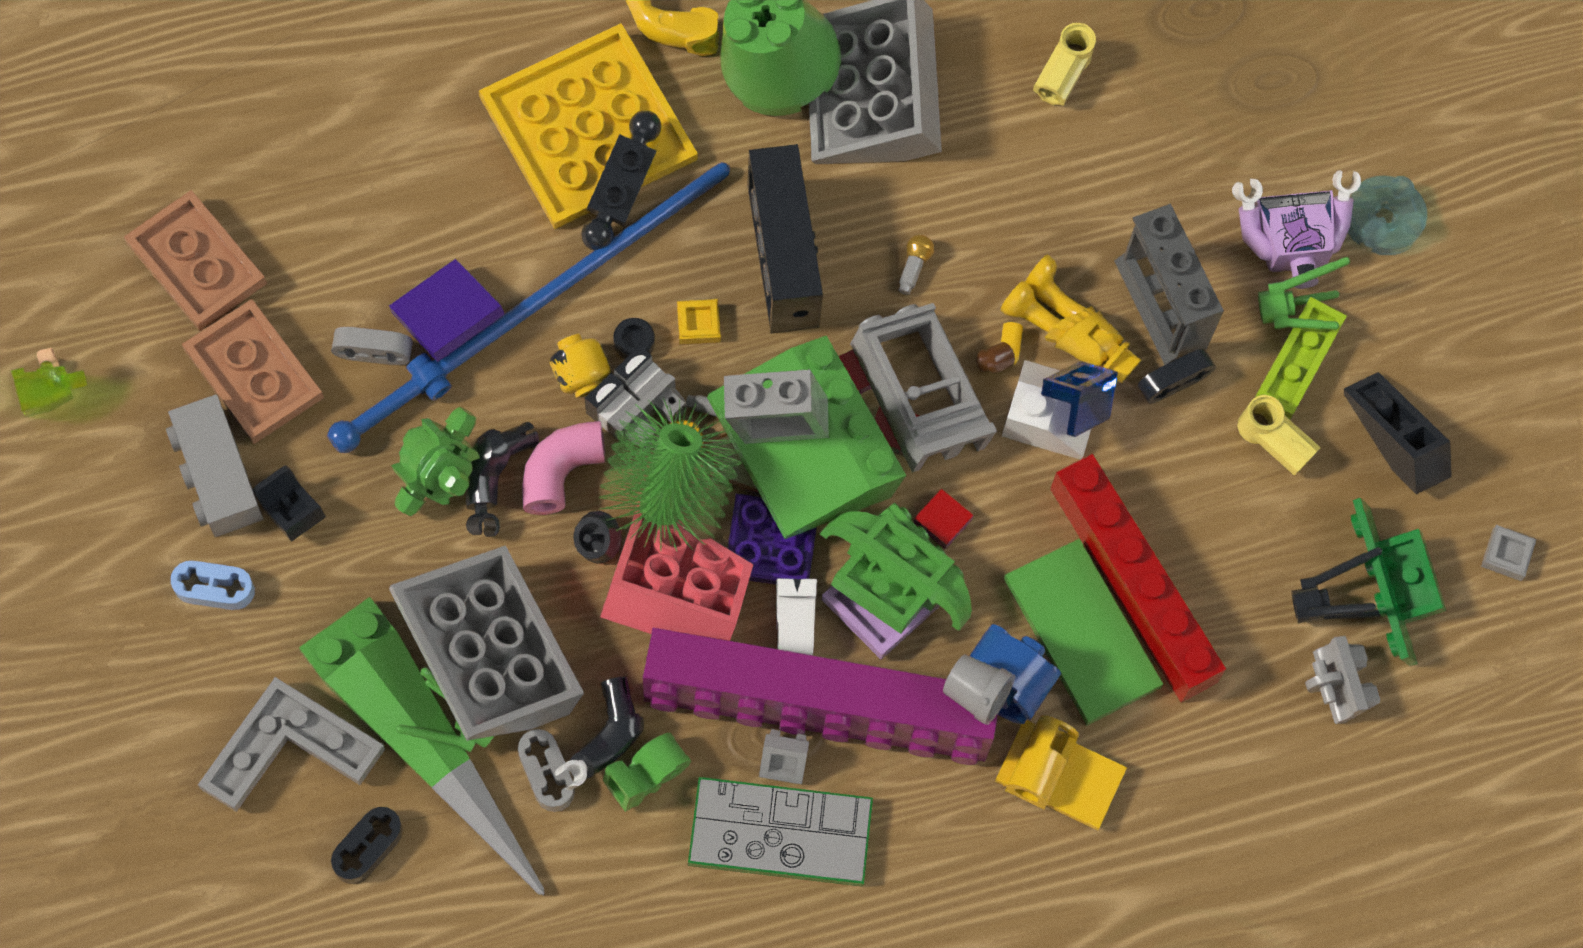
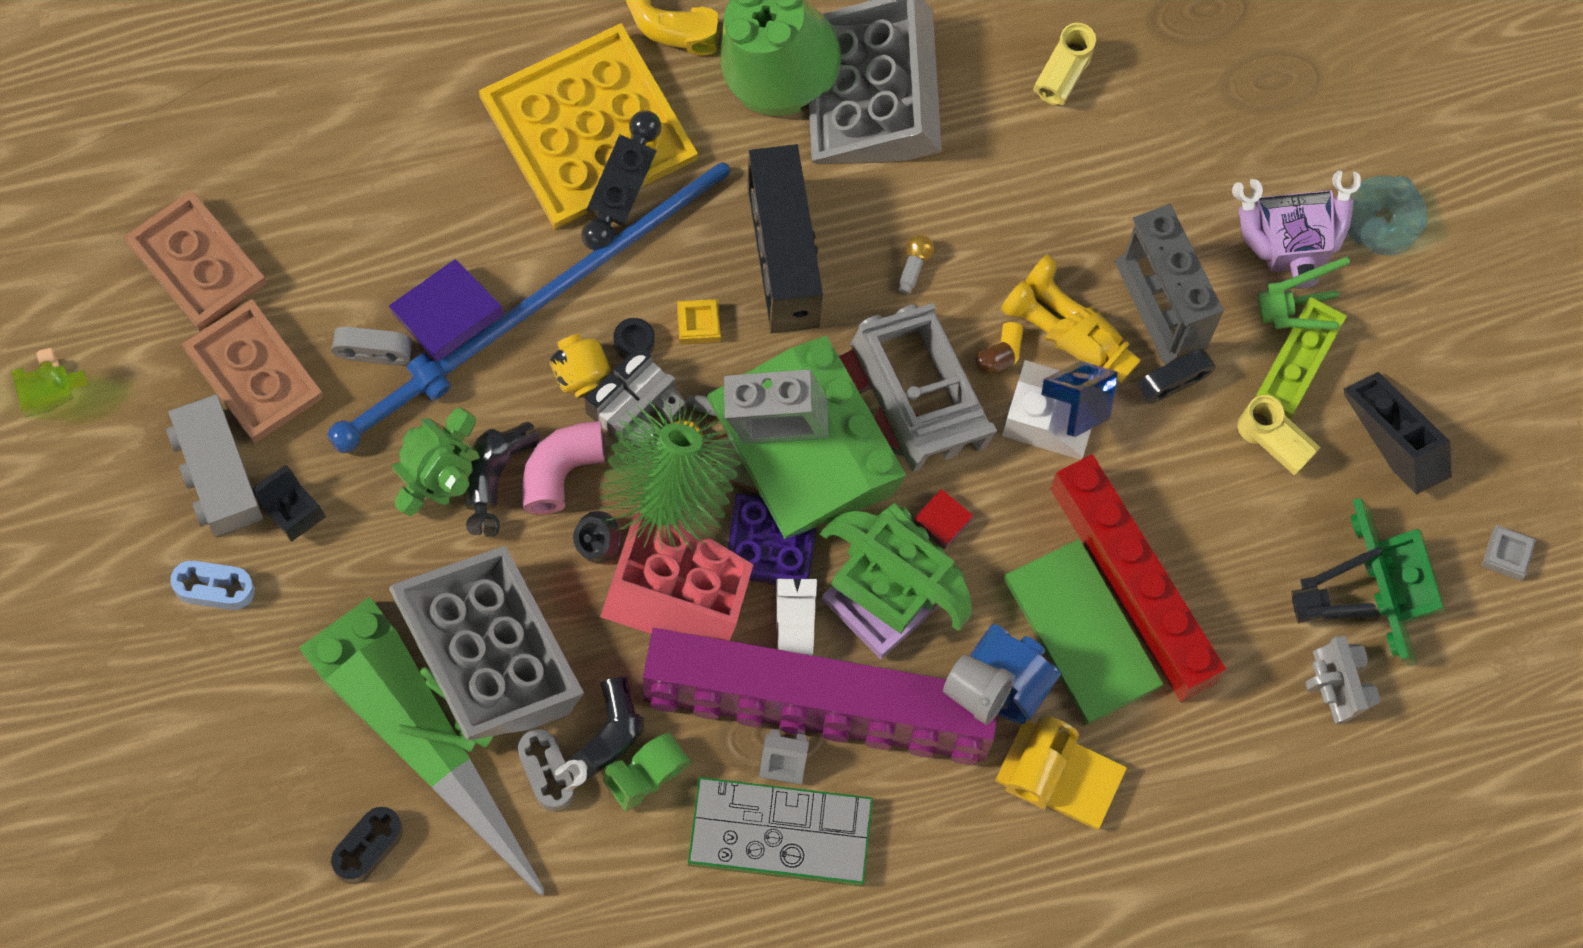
light grey plate [198,677,385,812] -> none

